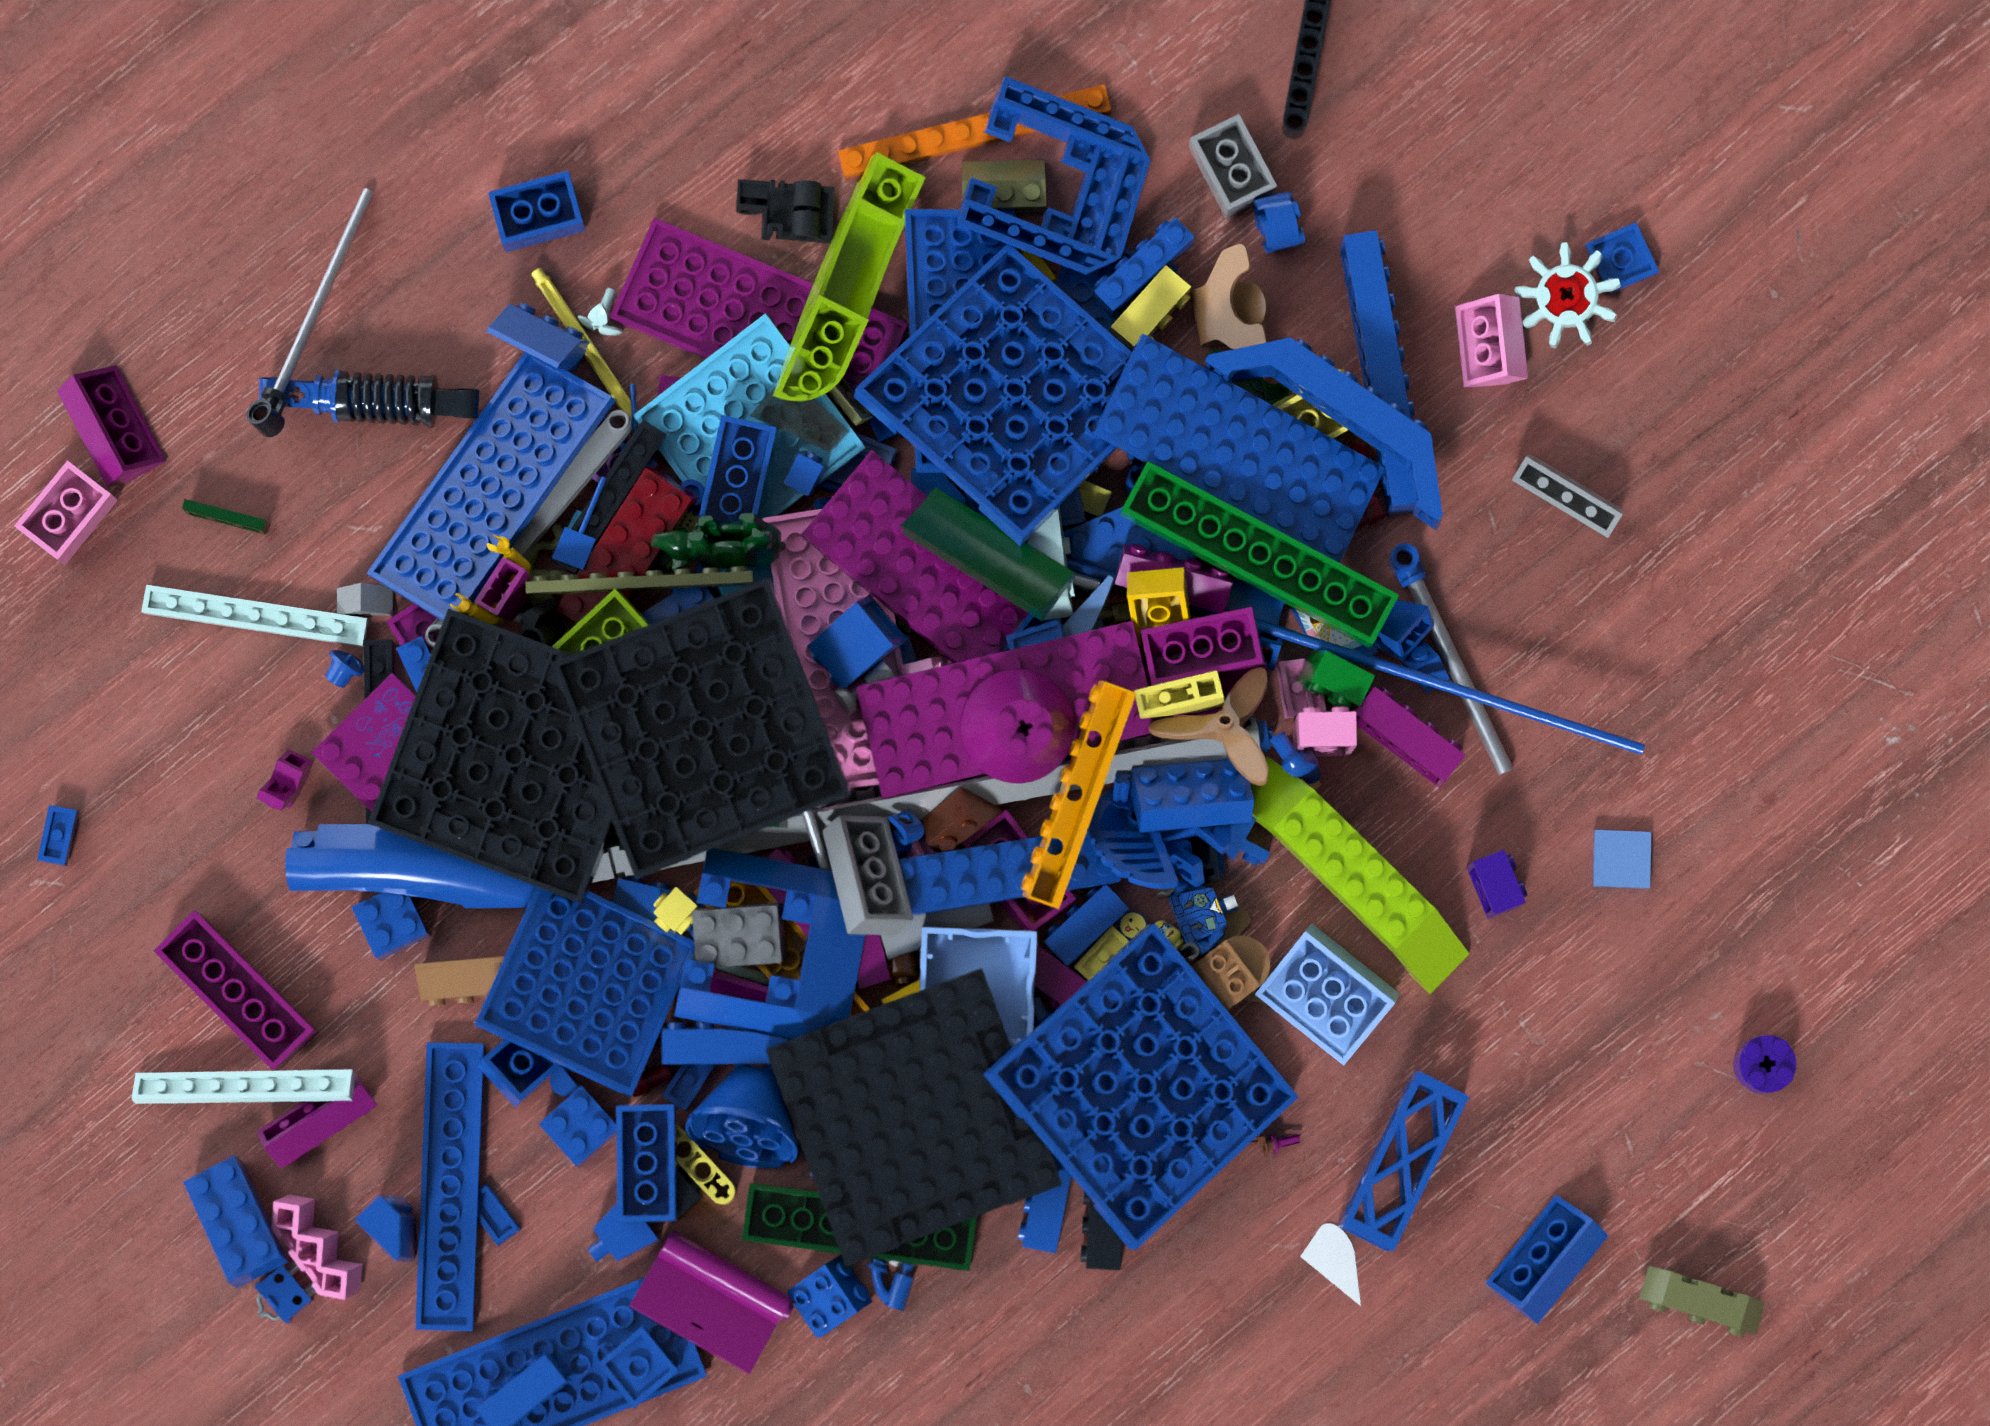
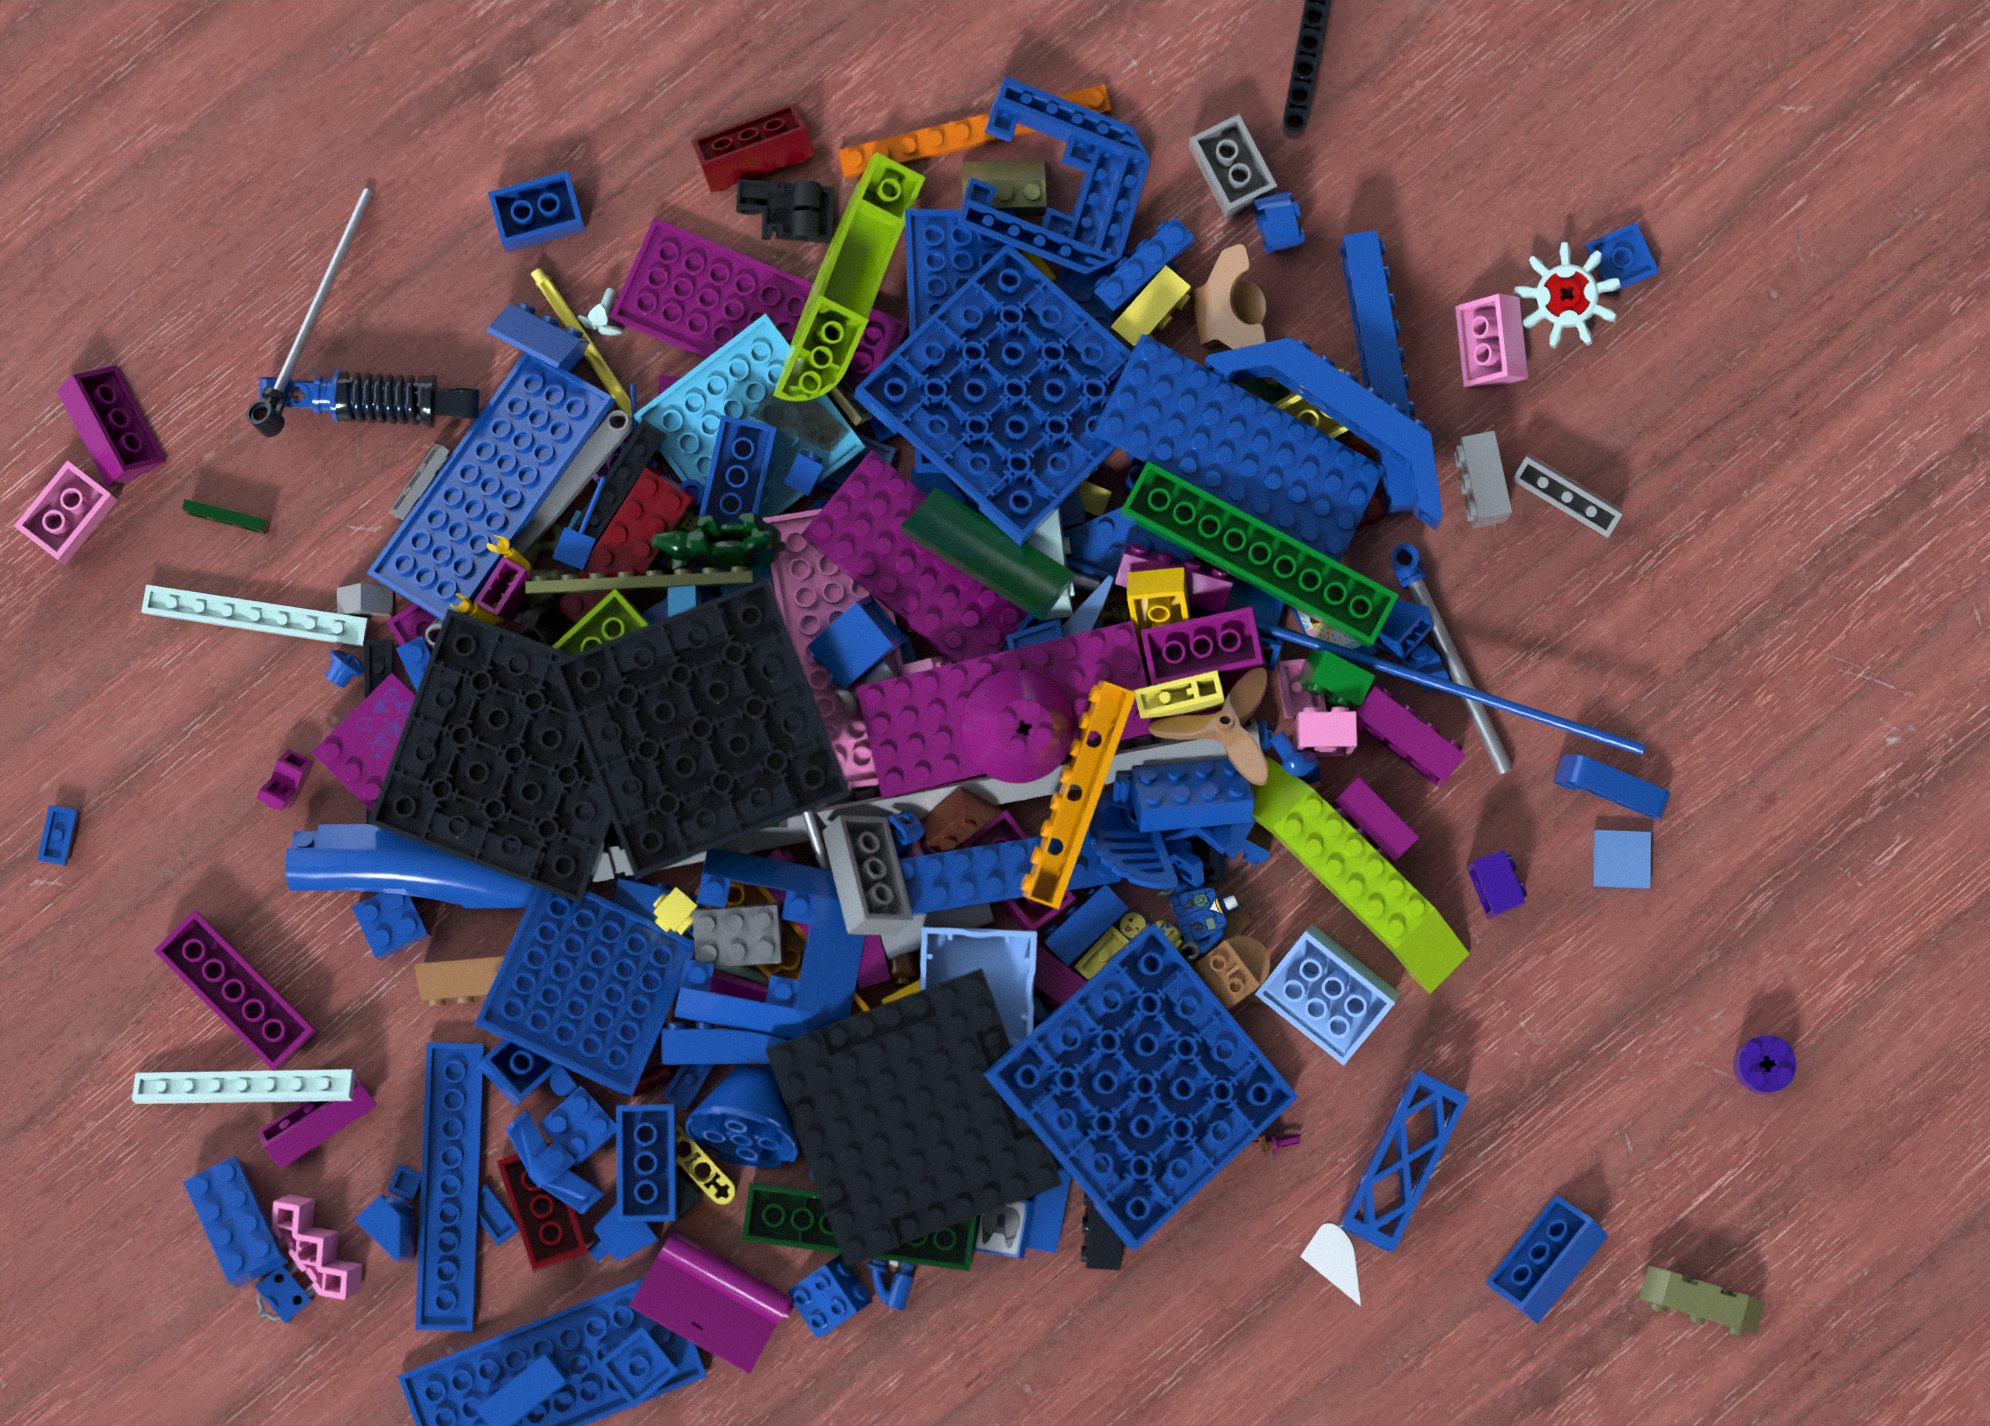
none -> blue tile [387,1164,421,1202]
none -> light grey plate [388,443,449,520]
none -> dark red brick [497,1143,588,1273]
none -> blue plate [505,1109,604,1214]
none -> dark azure brick [668,585,702,617]
none -> dark red slope [691,103,815,193]
none -> tile [973,1200,1034,1259]
none -> magenta brick [1331,777,1419,865]
none -> light grey brick [1452,431,1512,529]
none -> blue beam [1553,754,1671,820]

